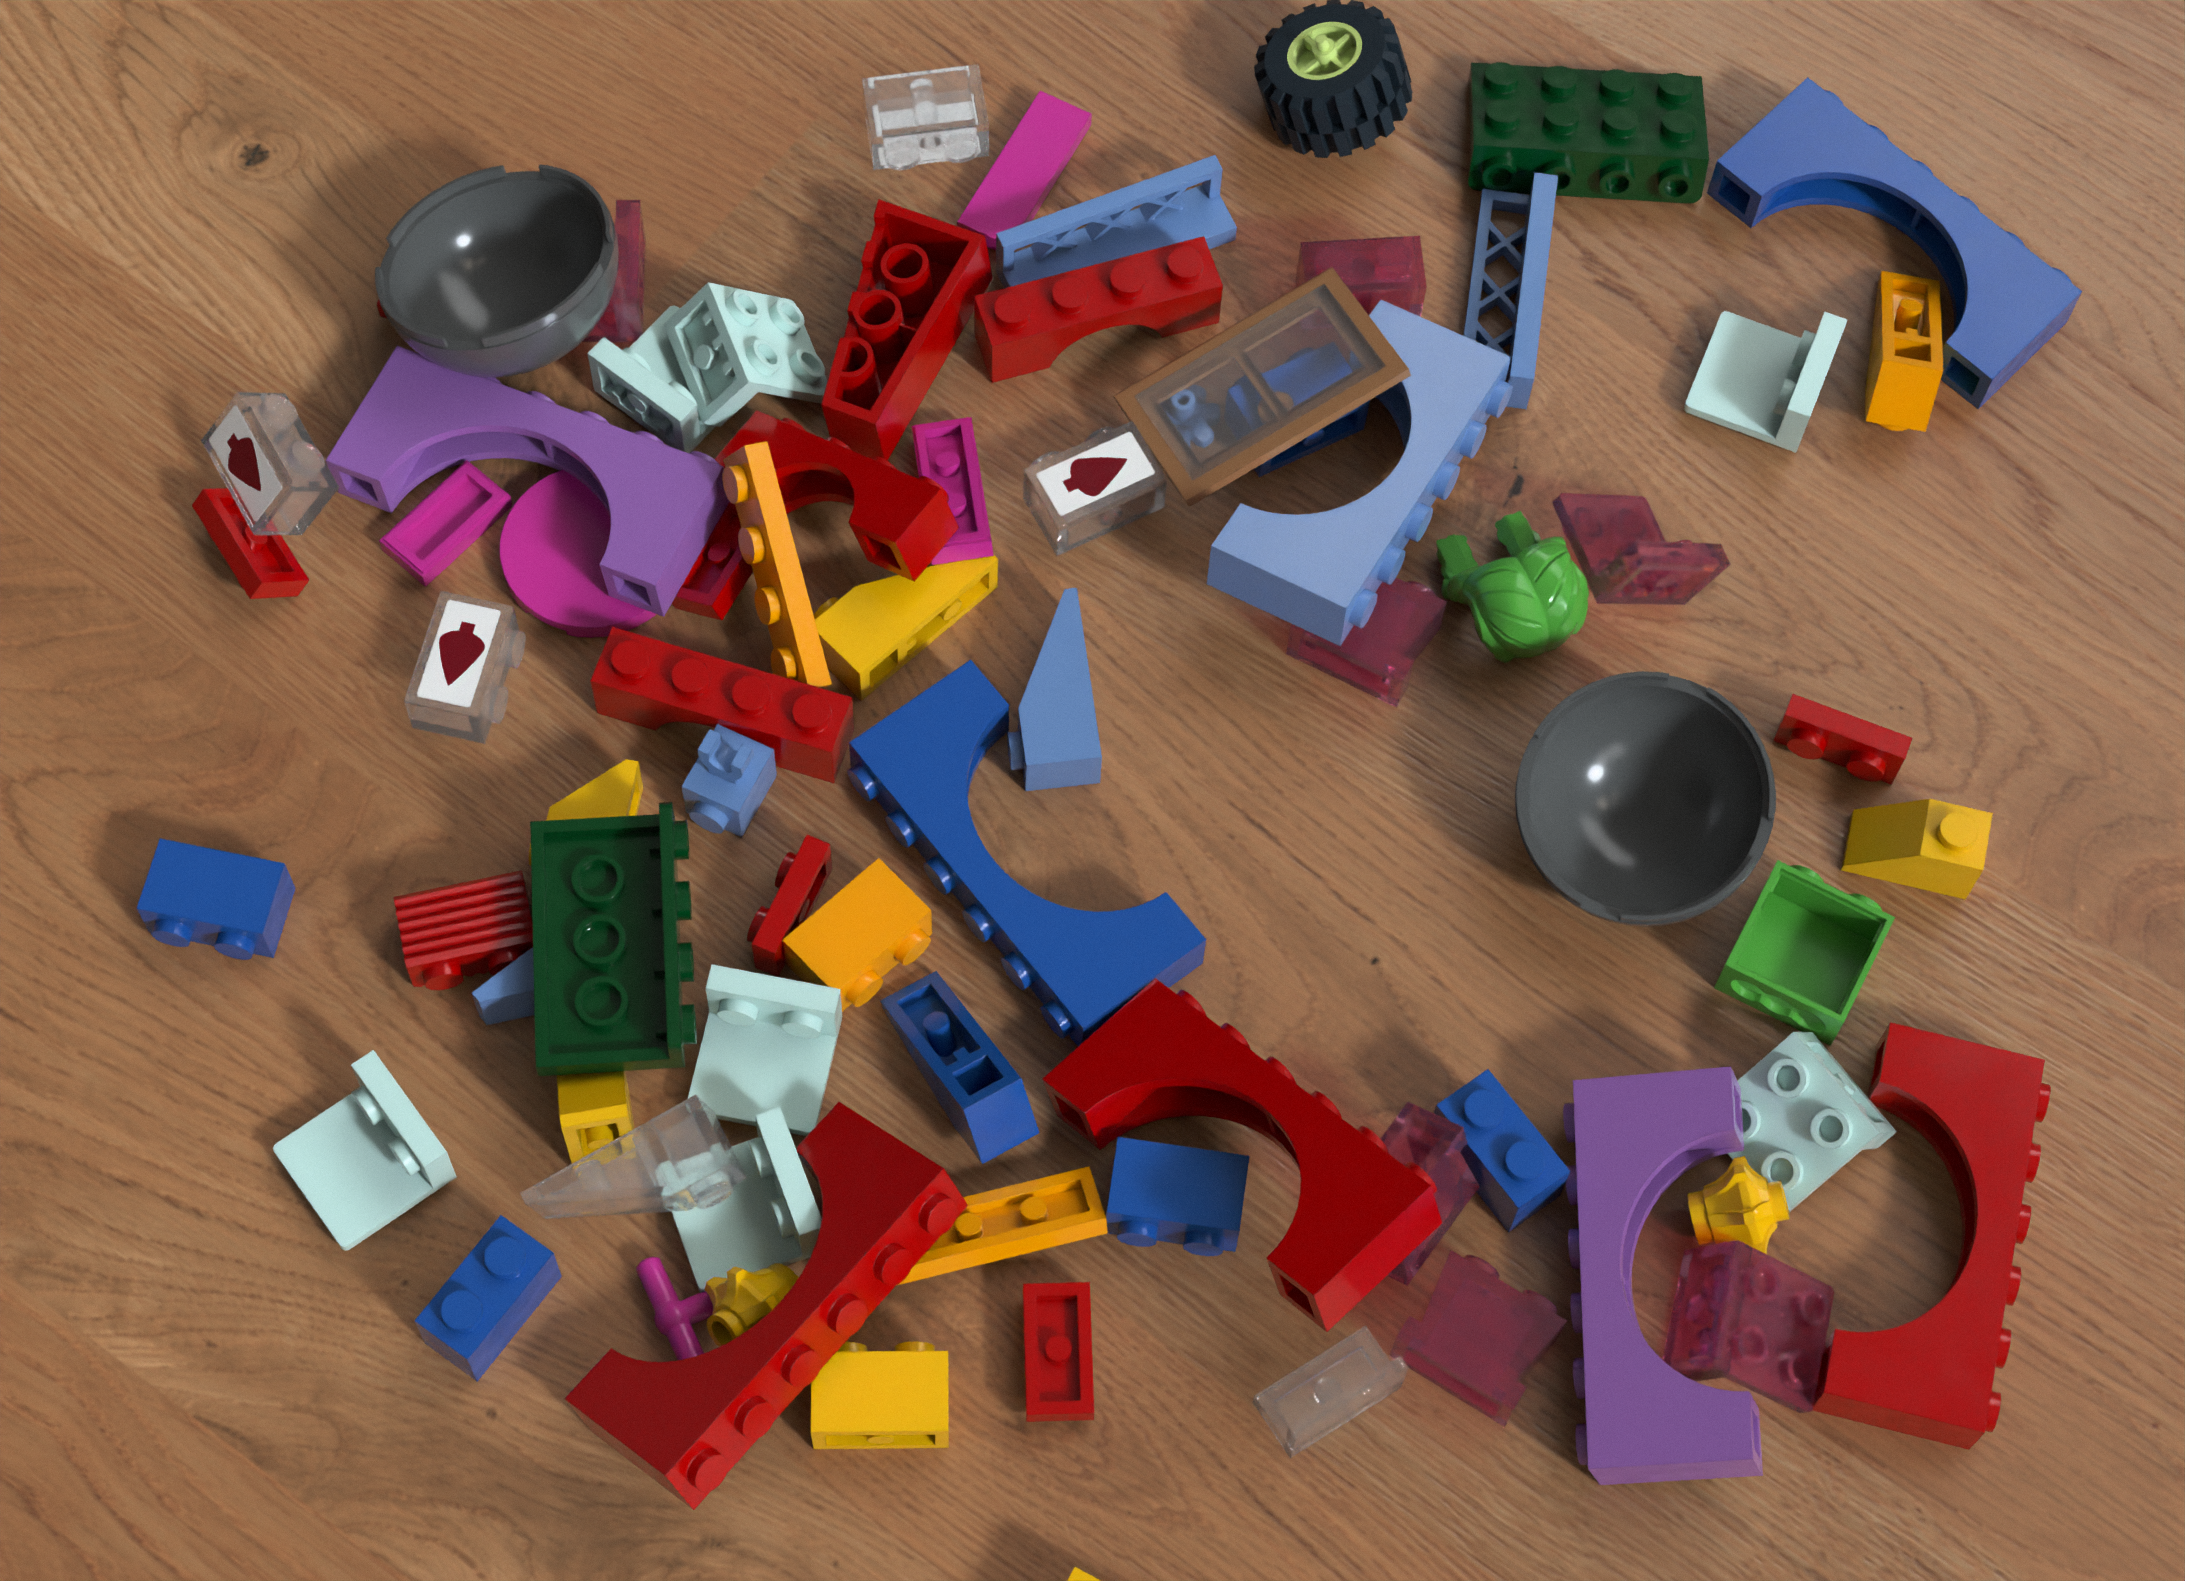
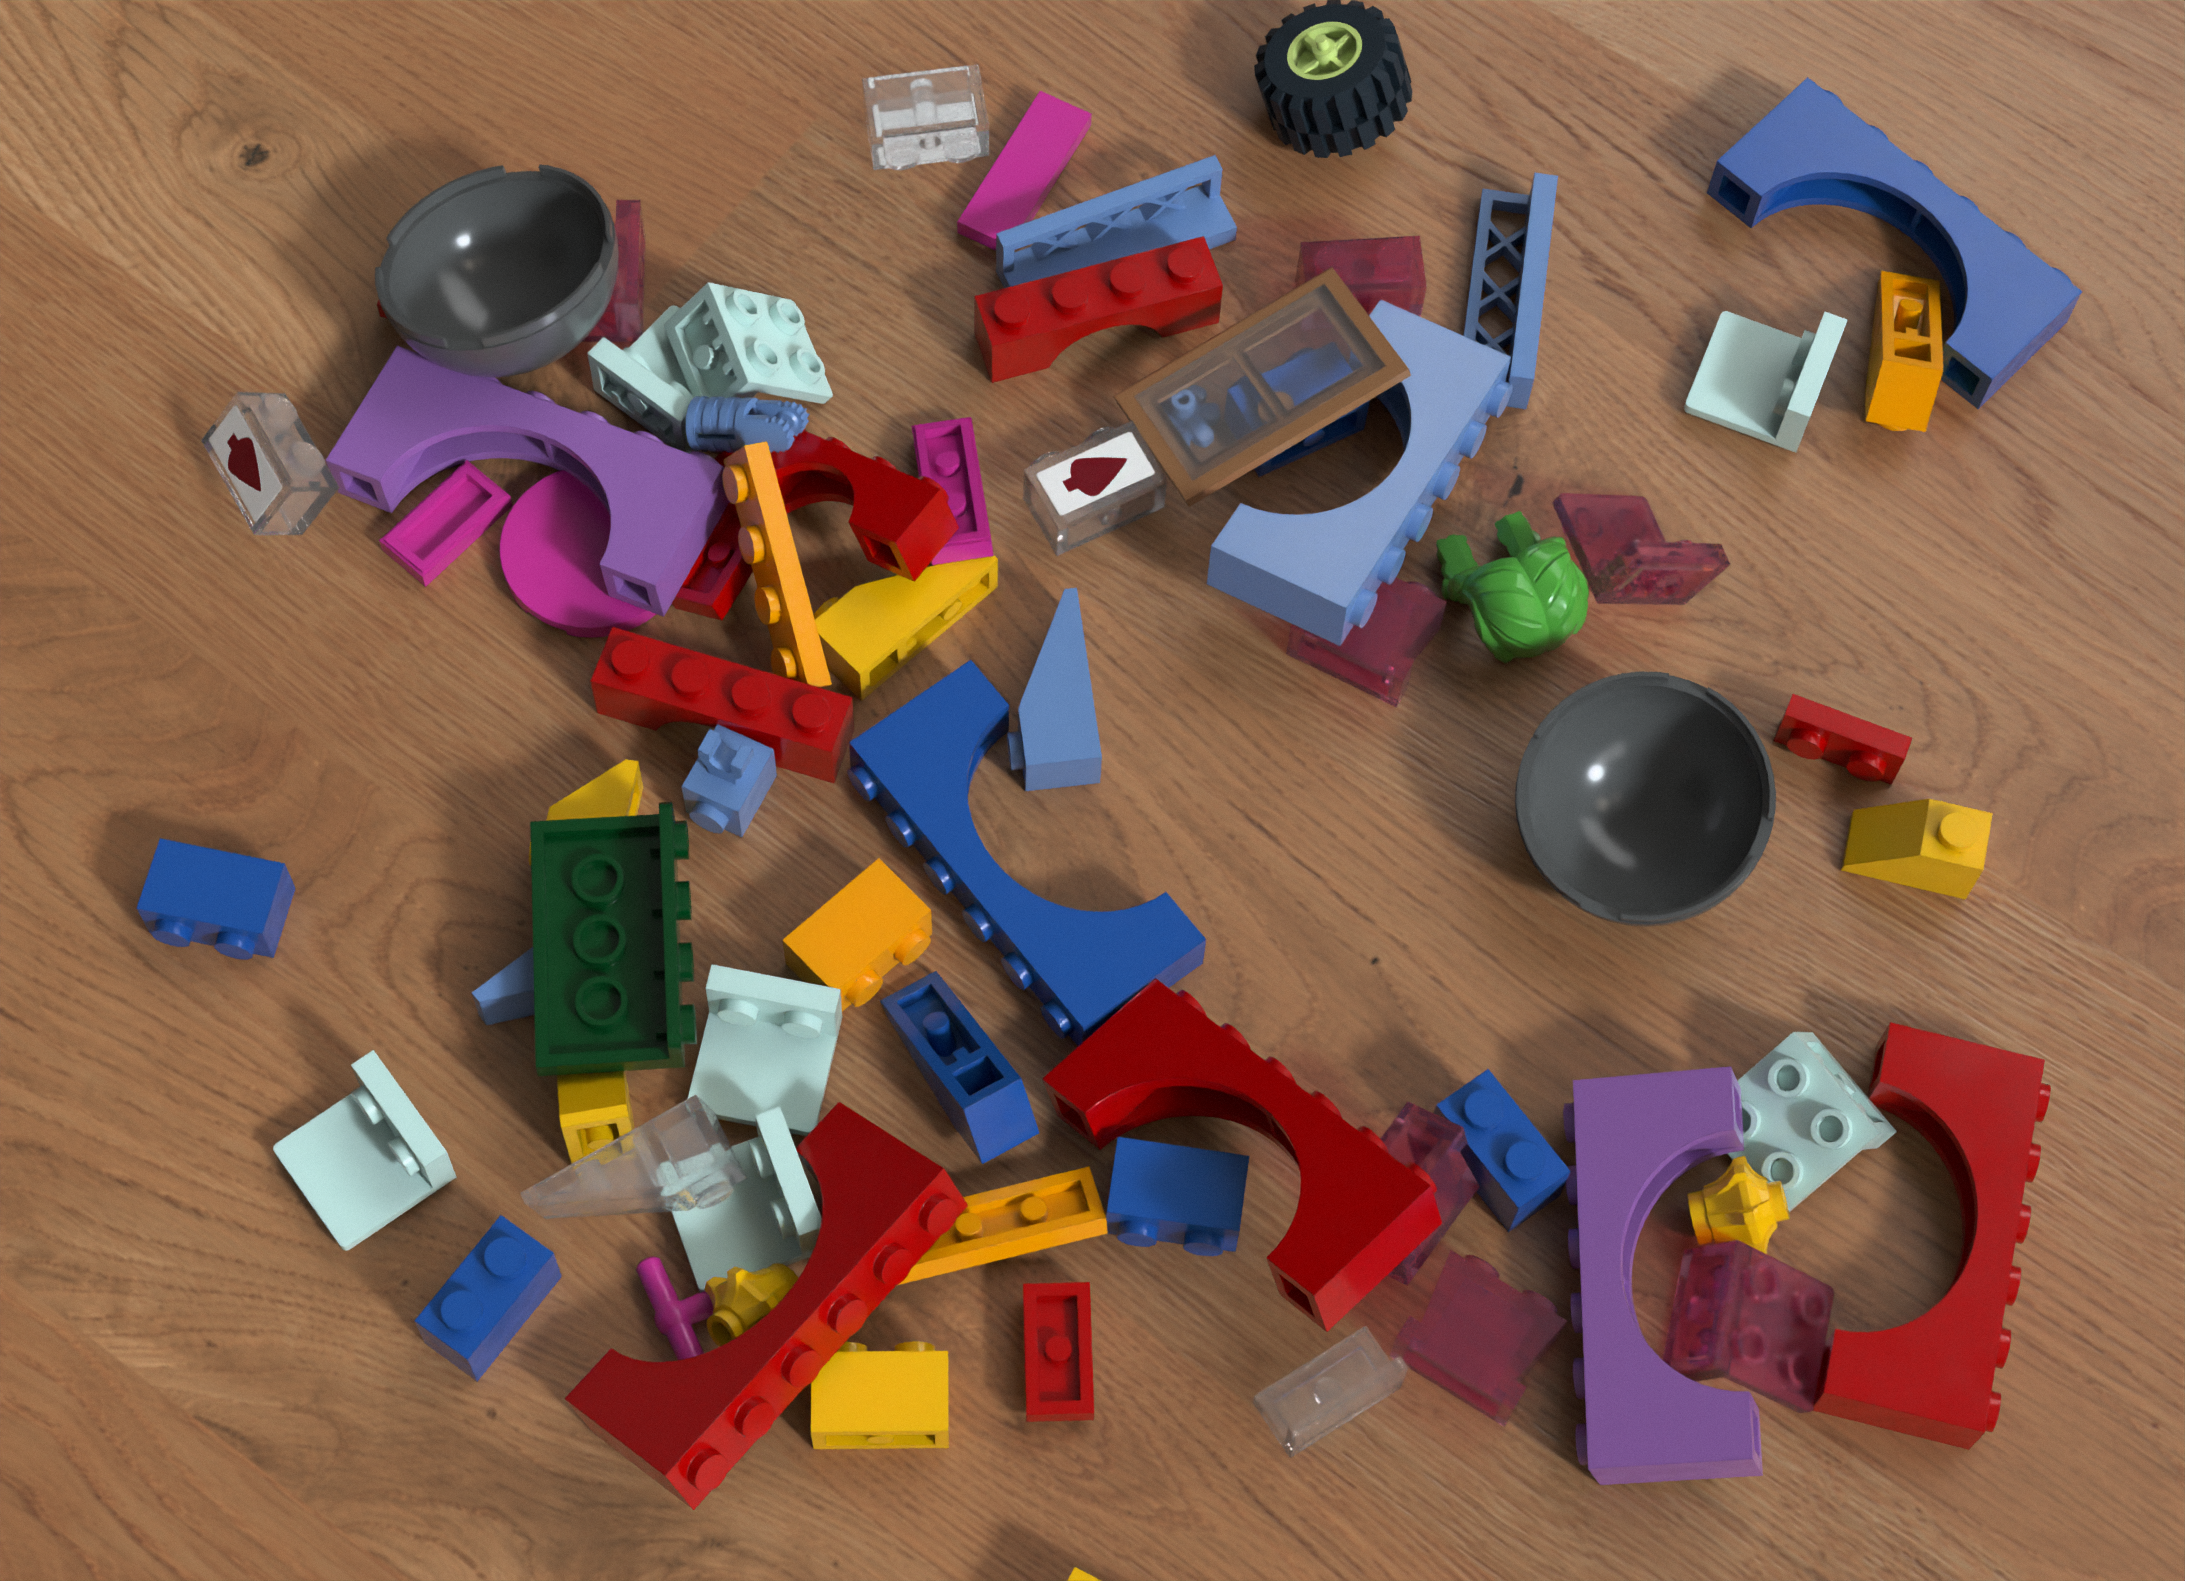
red plate [192,488,309,599] -> none
red brick [393,870,533,990] -> none
brick [404,591,526,744] -> none
red plate [747,835,833,977] -> none
red wedge [821,199,993,461] -> none
dark green bracket [1468,62,1709,204] -> none
bright green piece [1714,860,1895,1046] -> none
none -> medium blue hinge [686,396,810,453]

